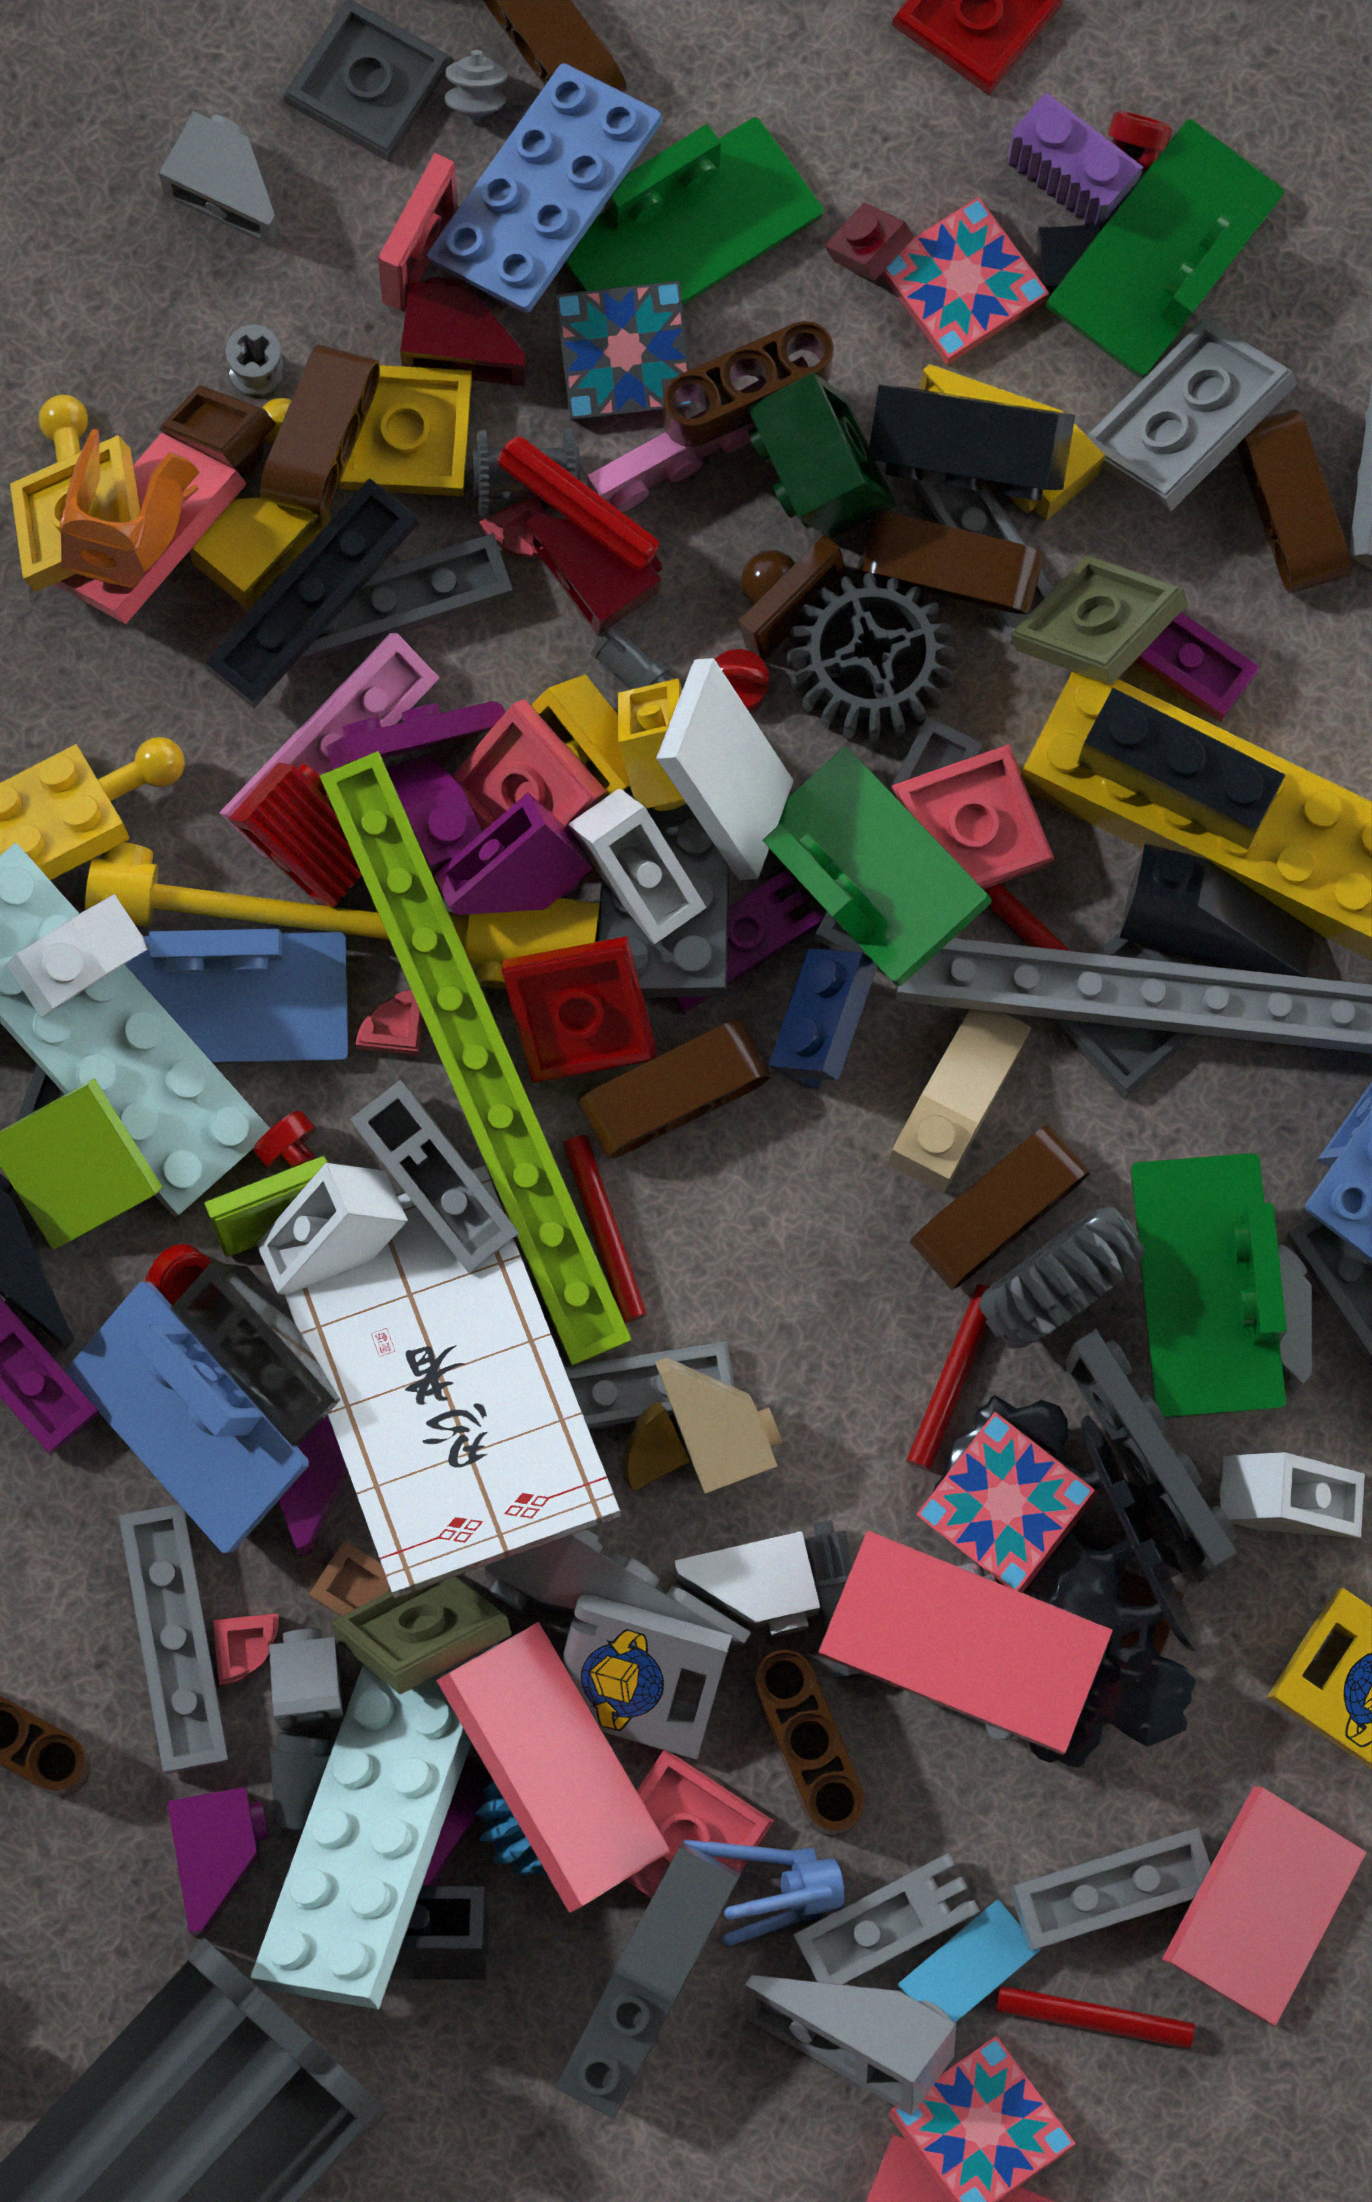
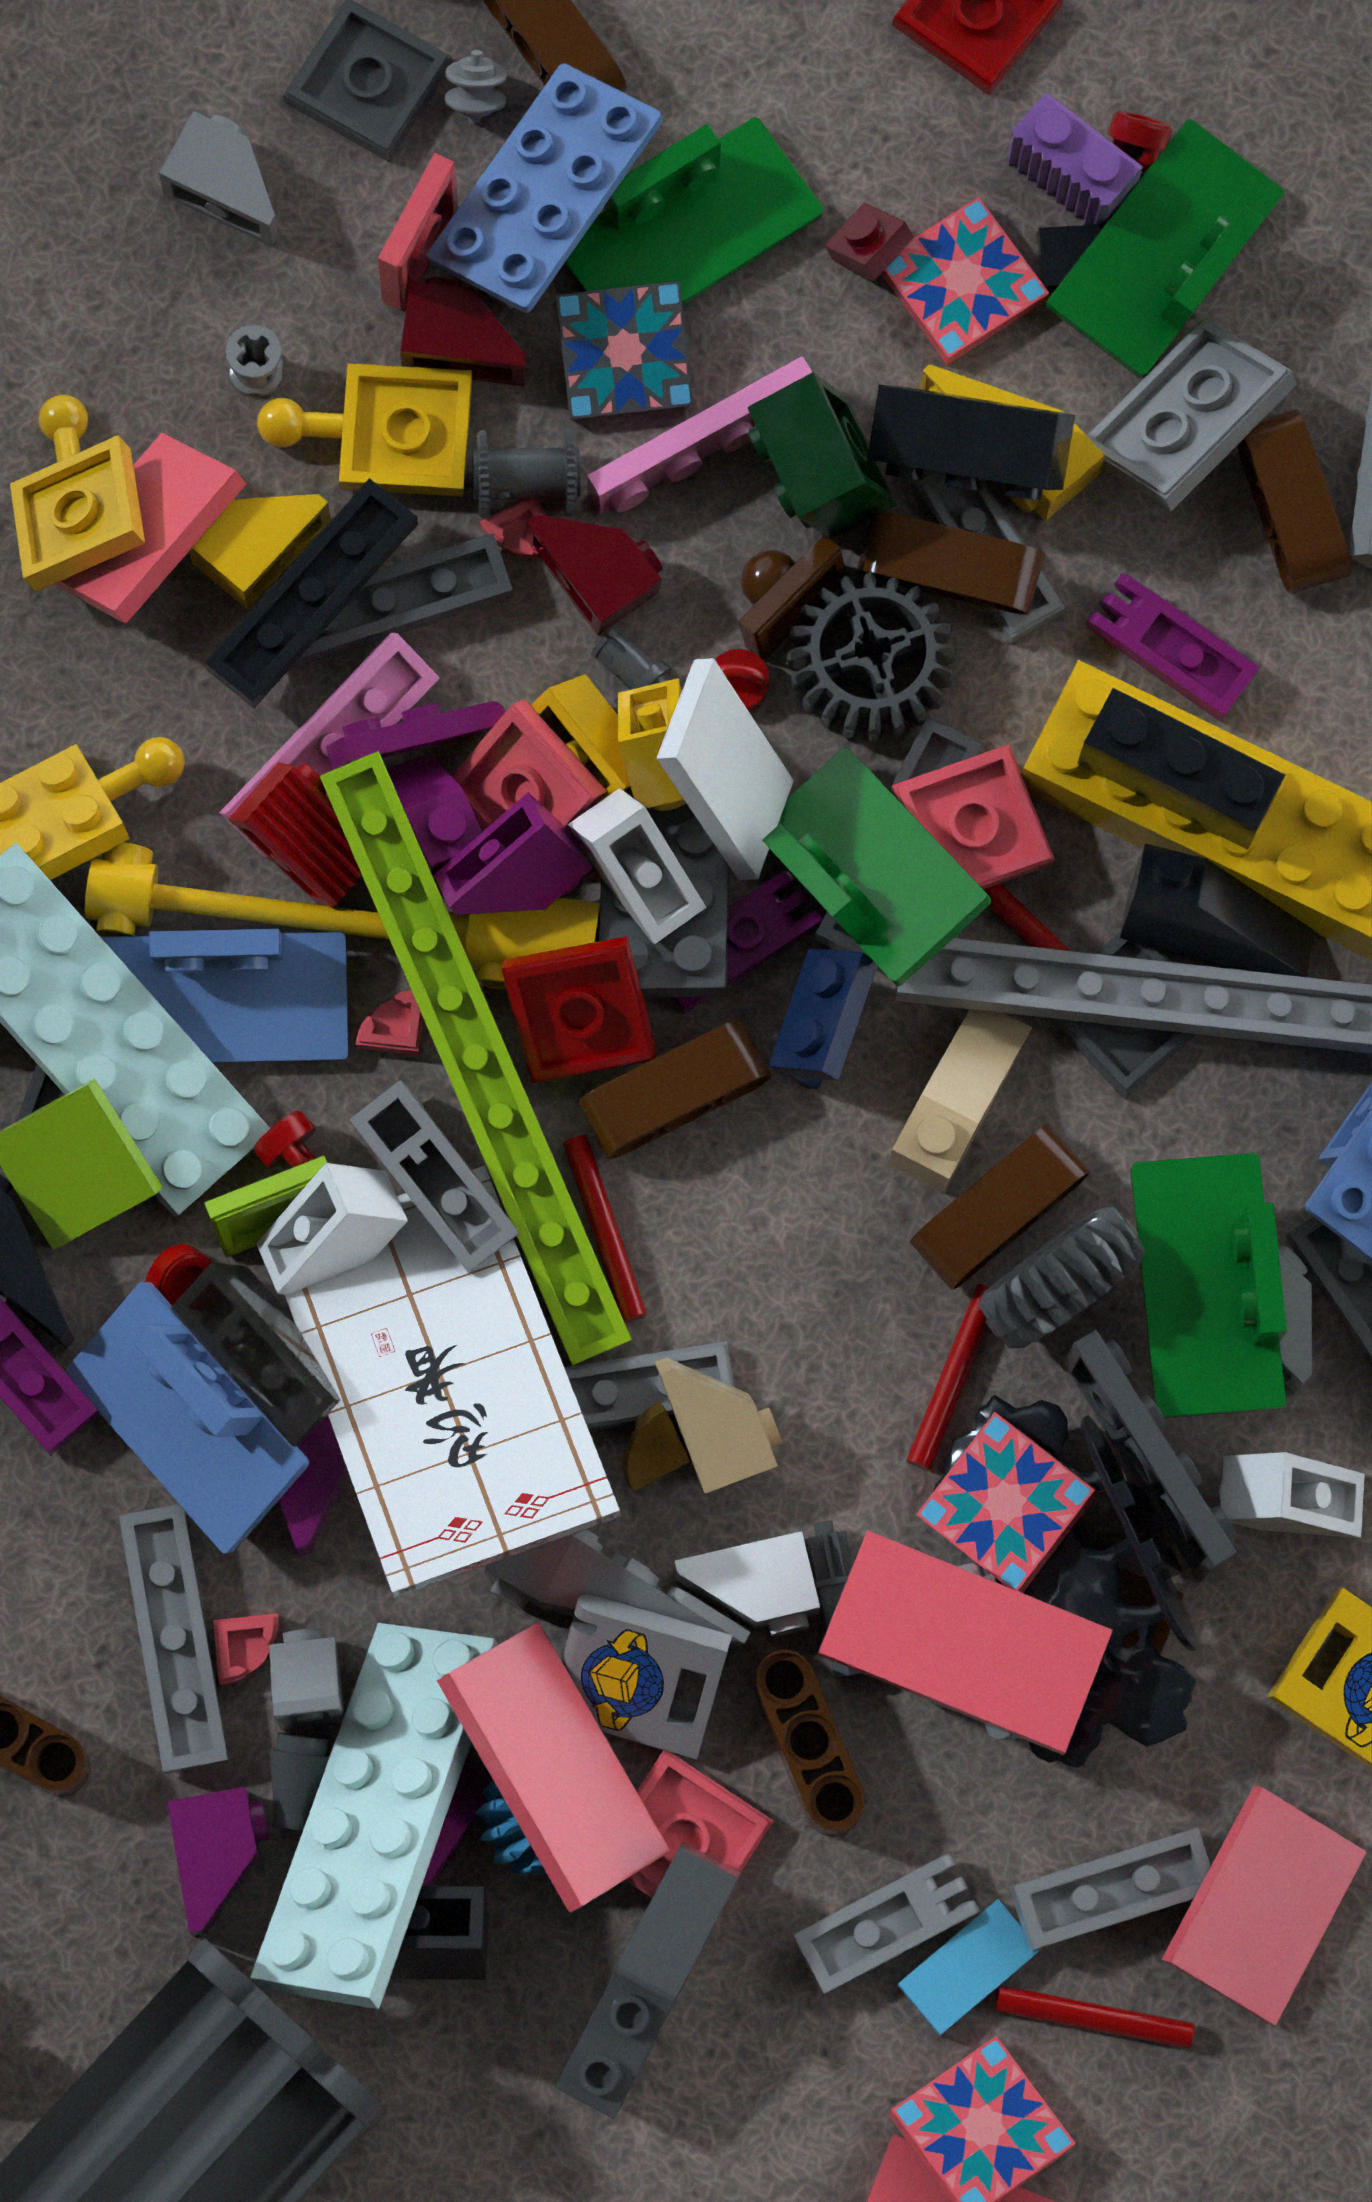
white slope [6,894,150,1018] -> none
orange piece [60,429,199,588] -> none
reddish brown tile [159,385,277,477] -> none
reddish brown beam [260,344,380,516] -> none
nougat tile [309,1540,391,1617] -> none
olive tile [332,1571,512,1694] -> none
red axle [497,436,660,570] -> none
reddish brown beam [663,321,834,447] -> none
medium blue plant [681,1840,844,1946] -> none
light grey slope [745,1975,956,2116] -> none
olive tile [1010,555,1188,685] -> none

